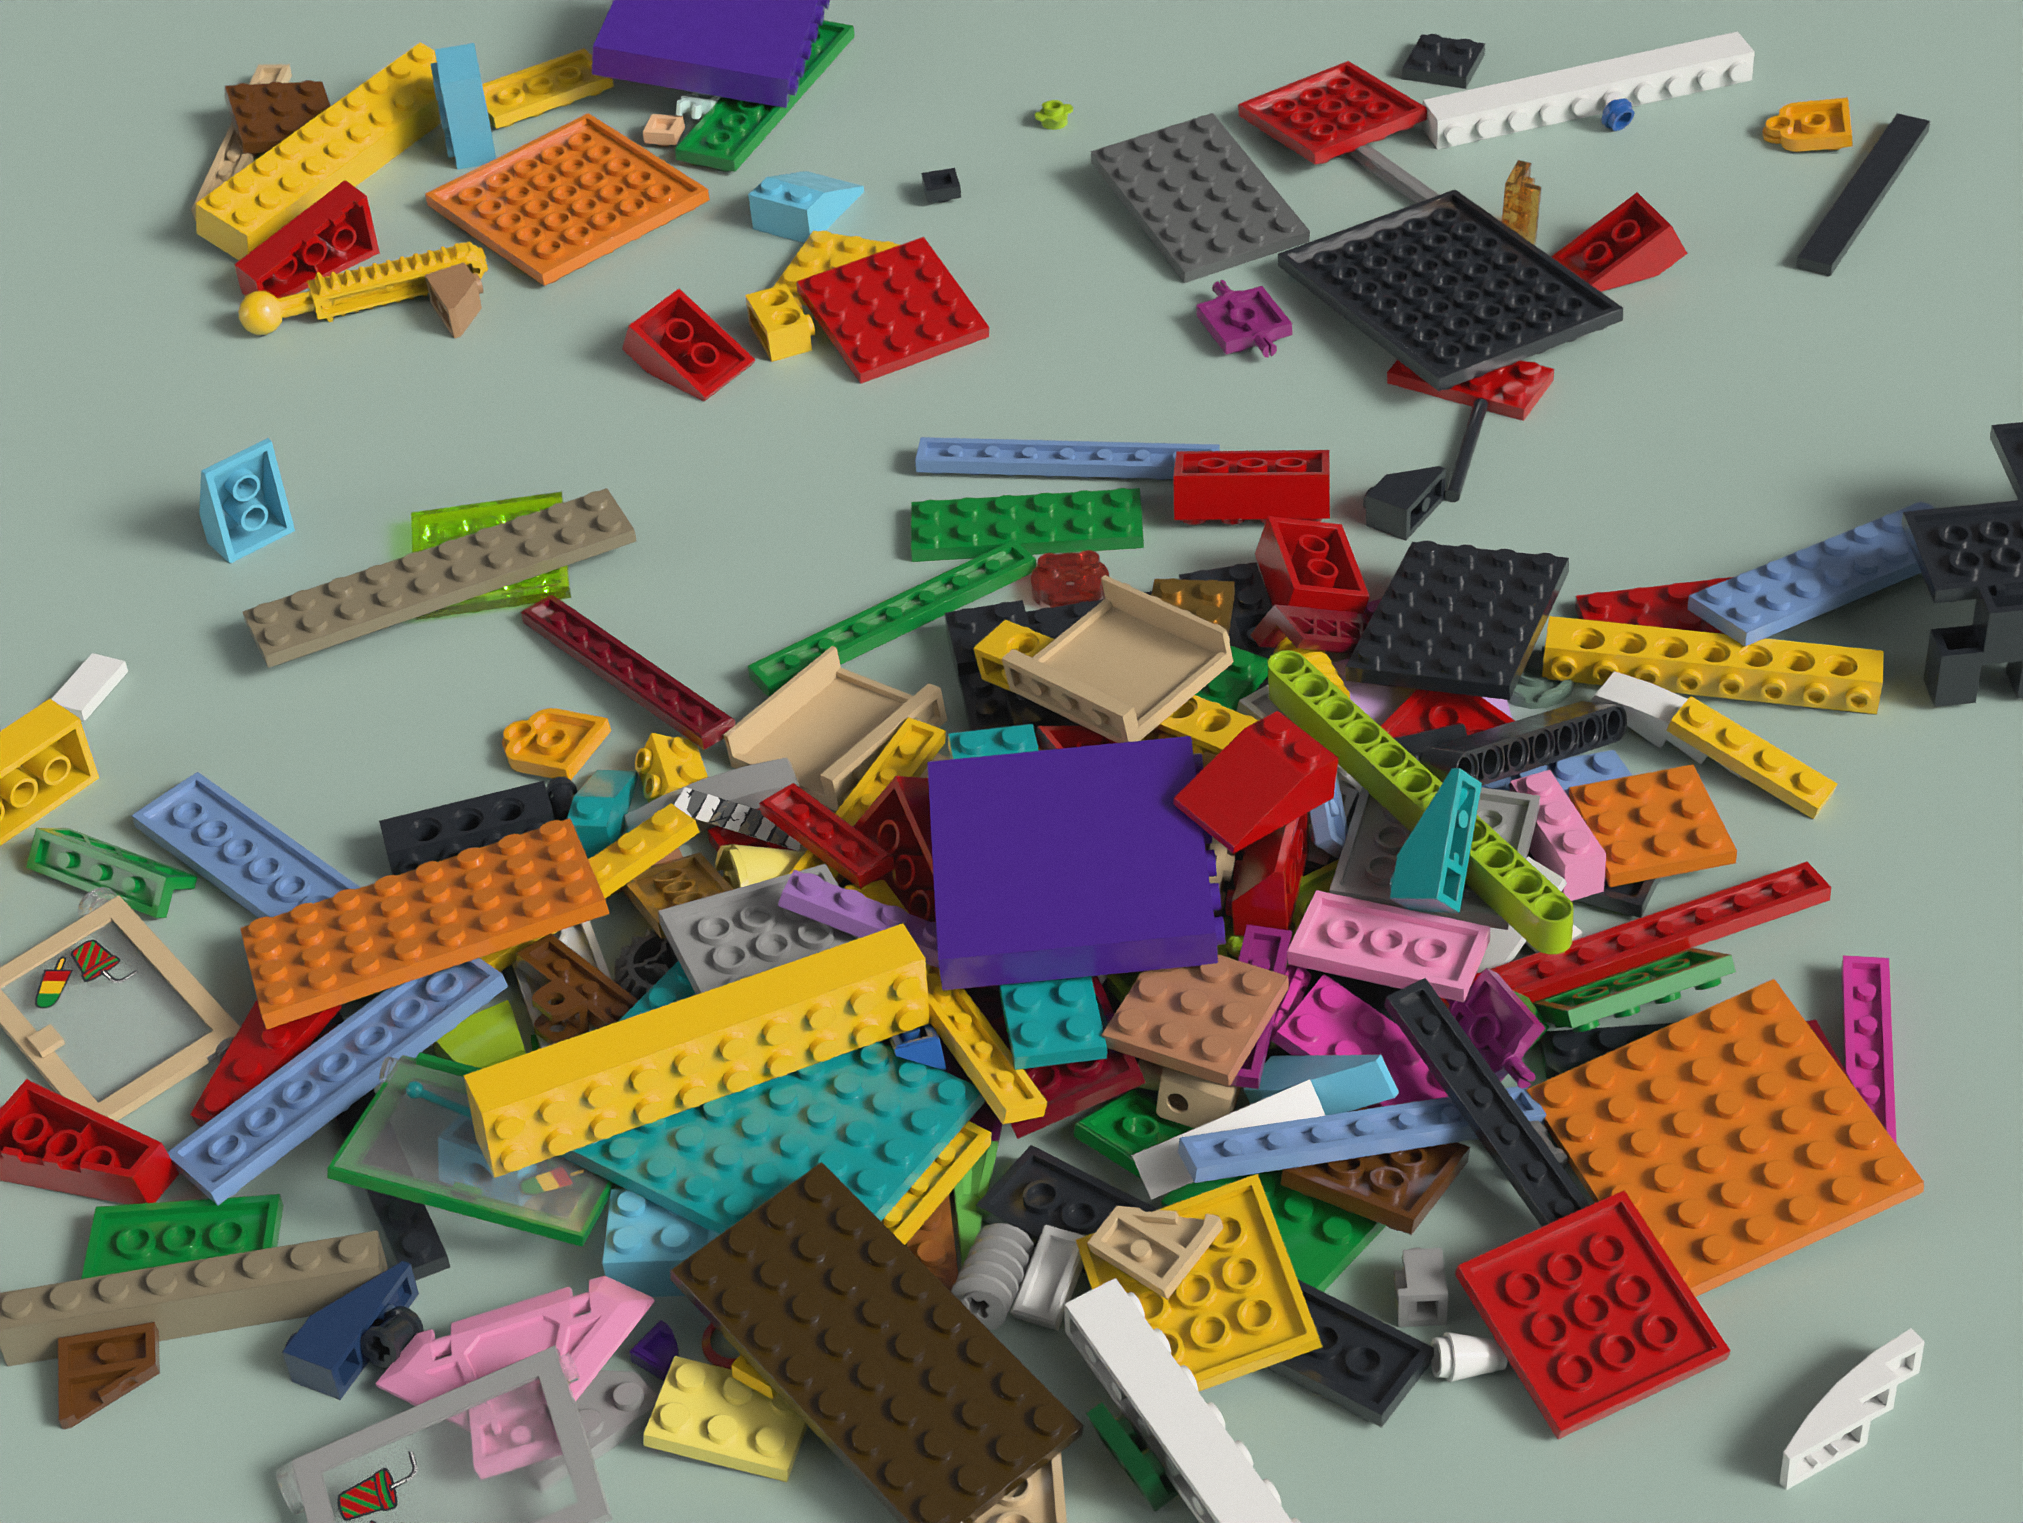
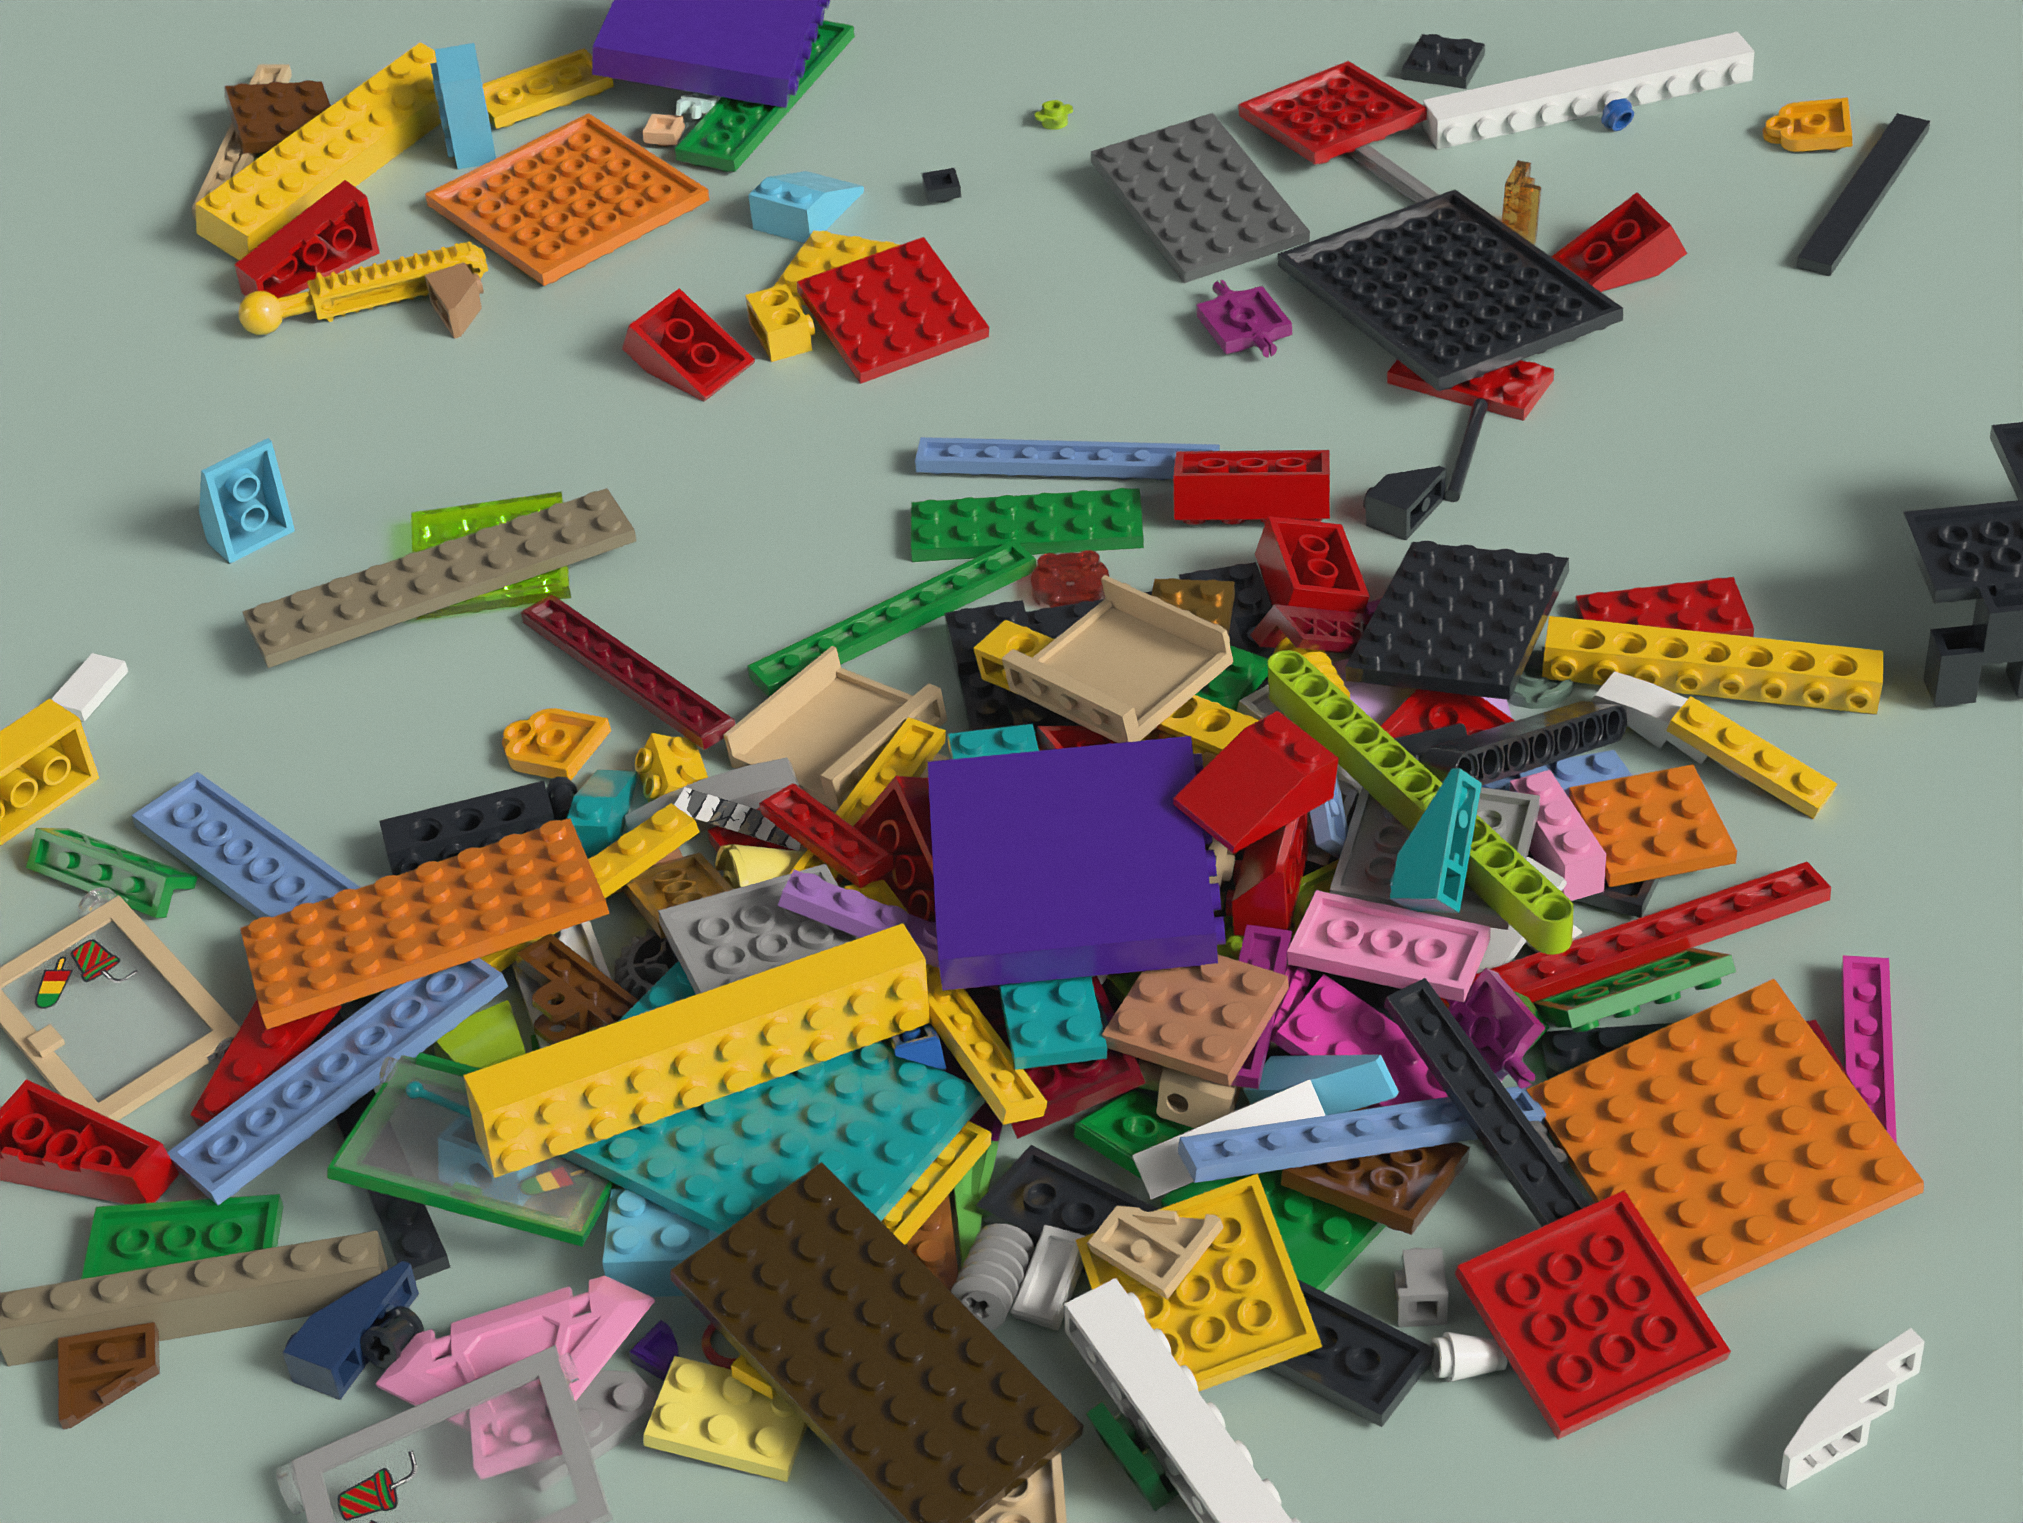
medium blue plate [1687,501,1935,646] -> none

